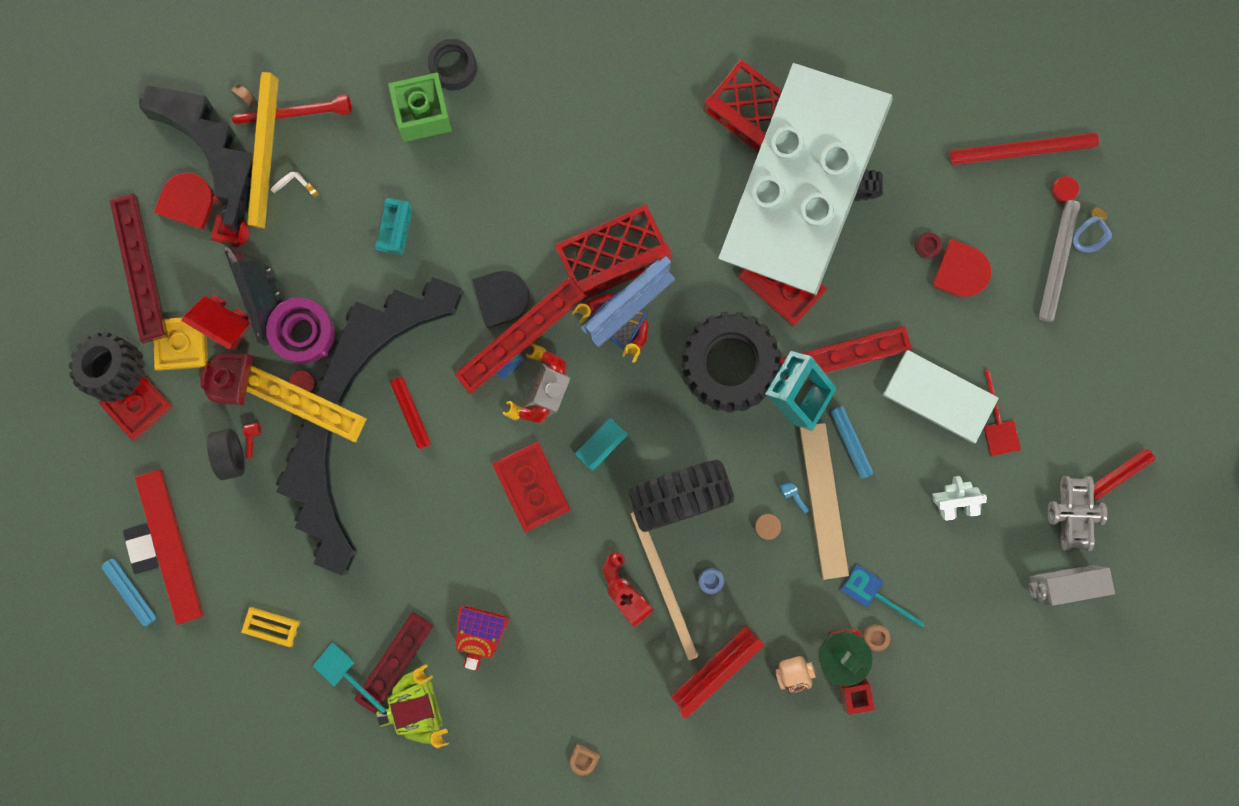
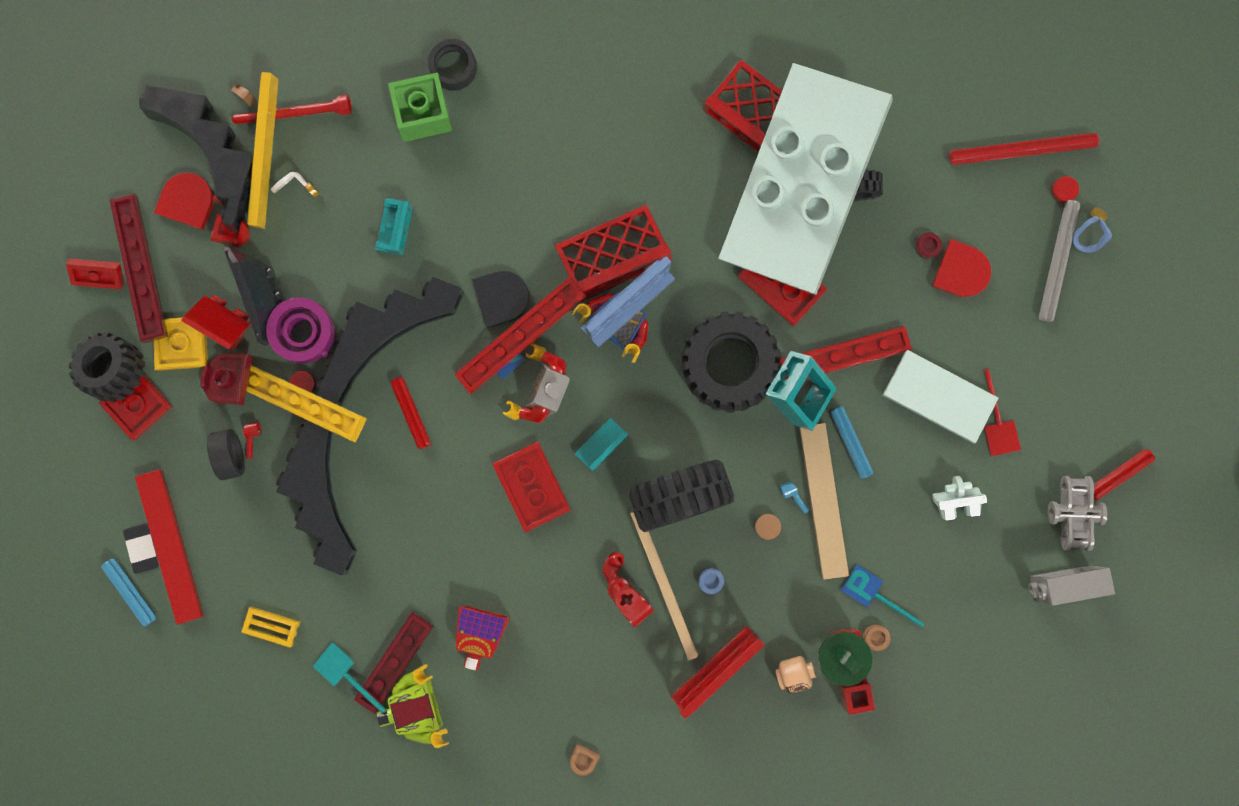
none -> red plate [66,259,125,290]

